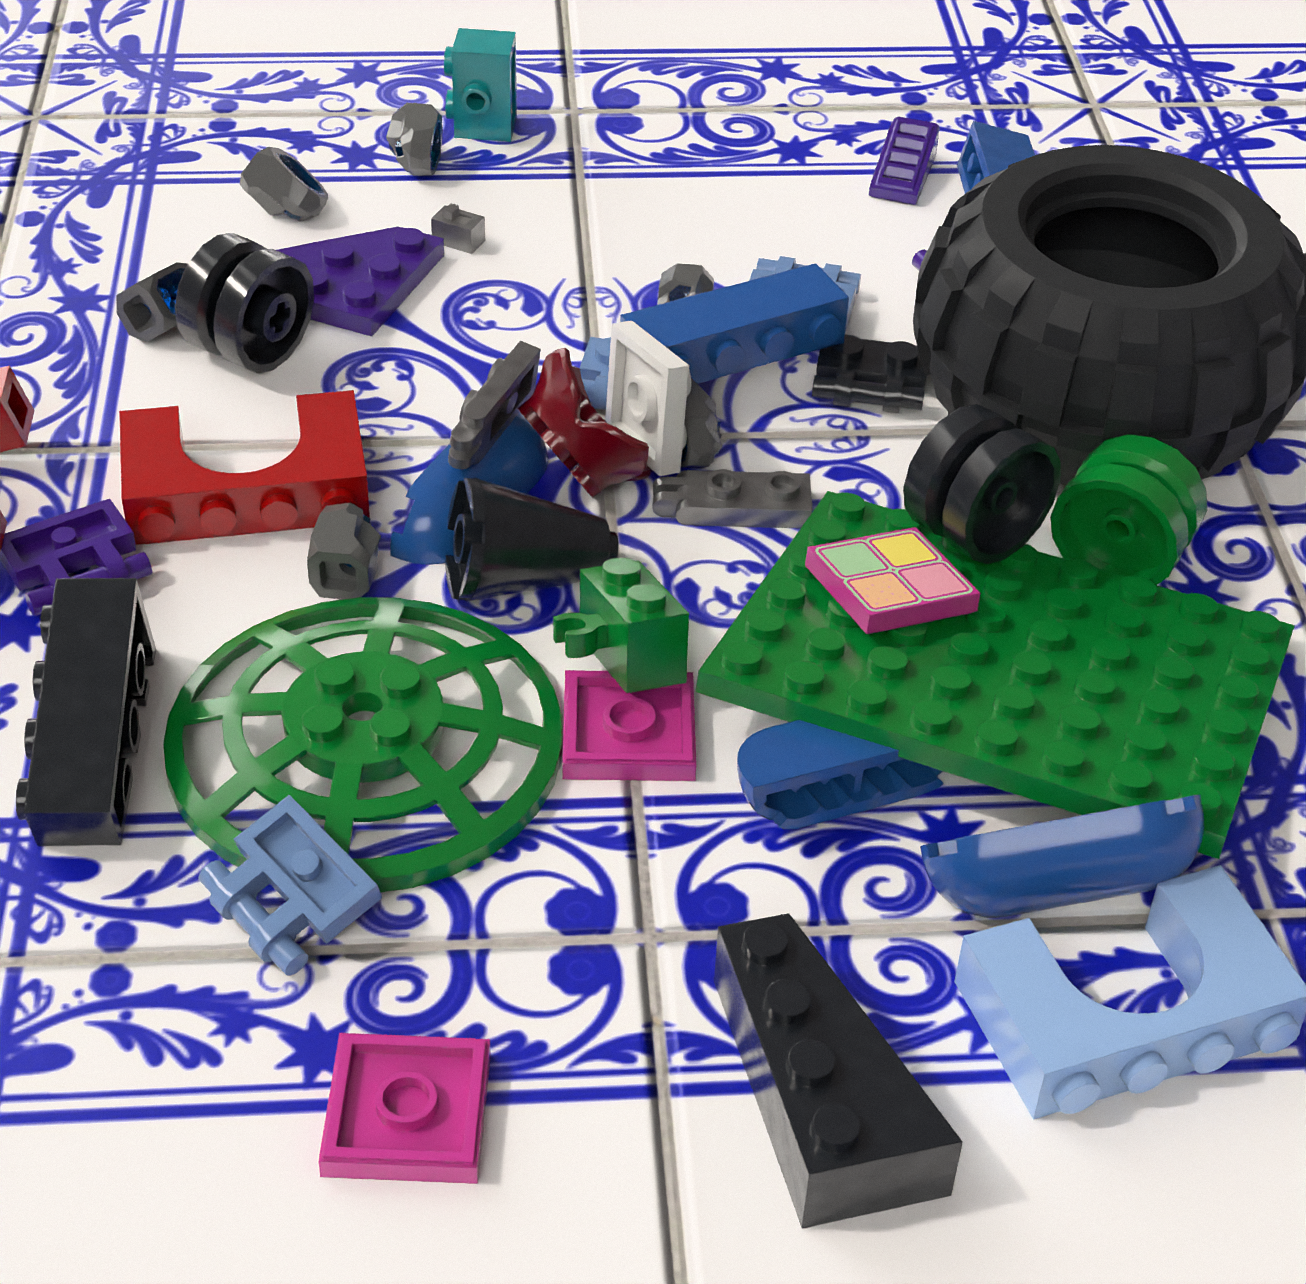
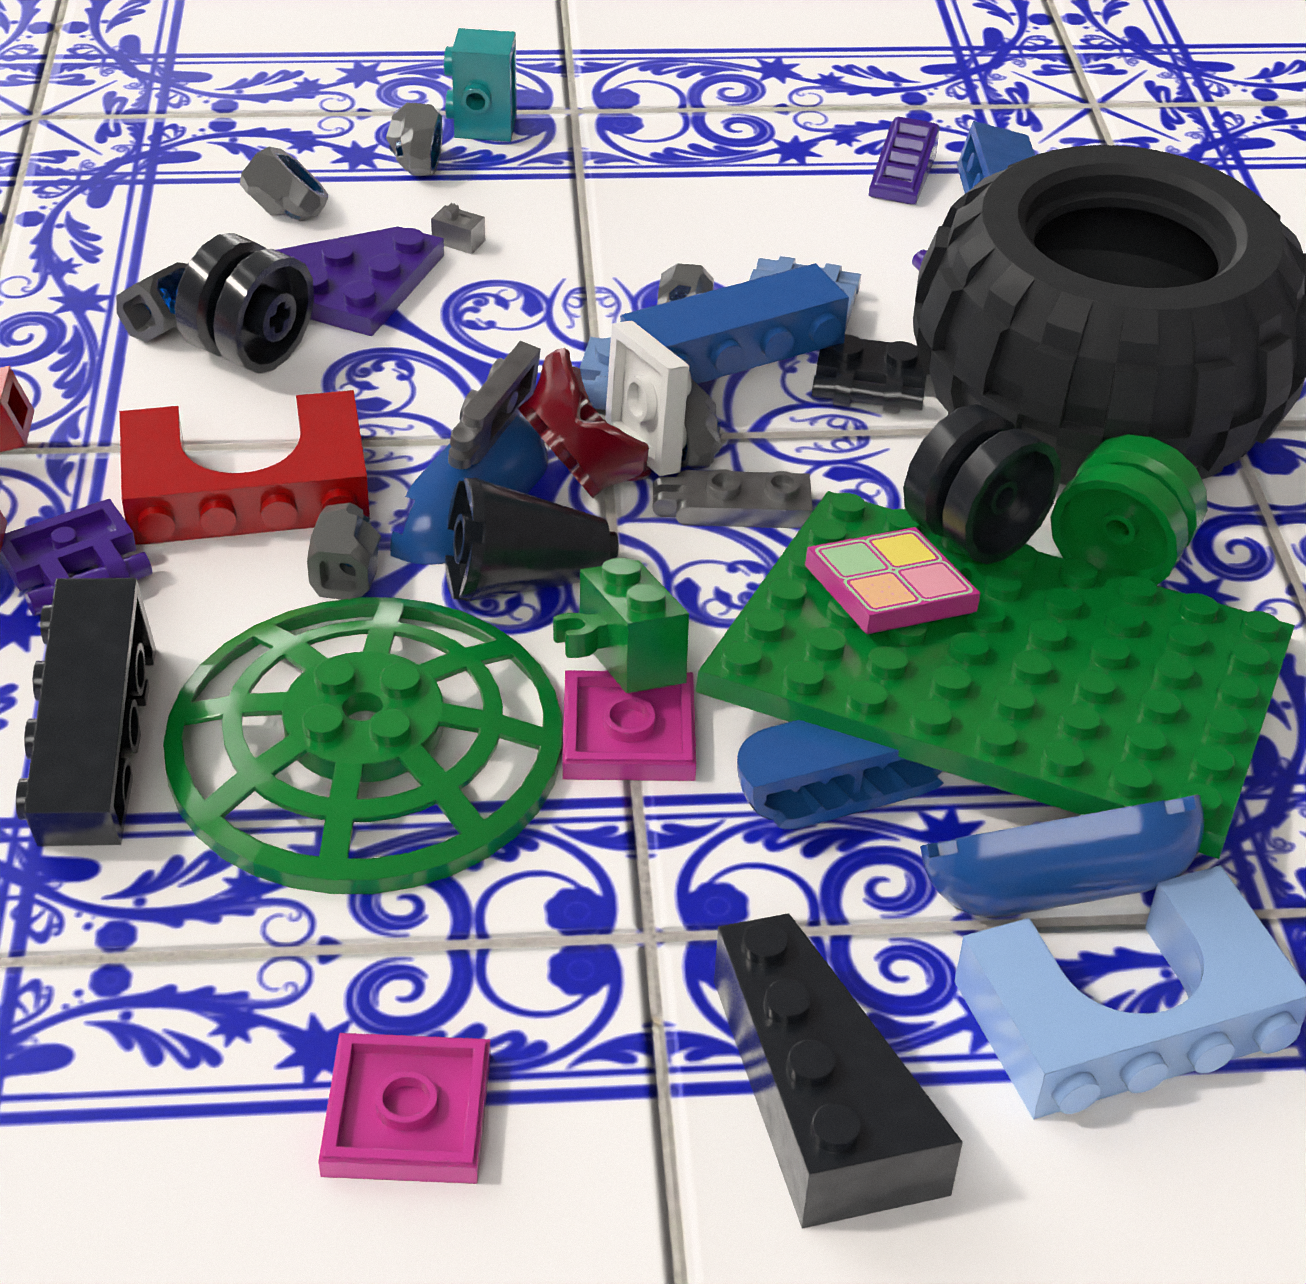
medium blue plate [198,795,382,976] -> none

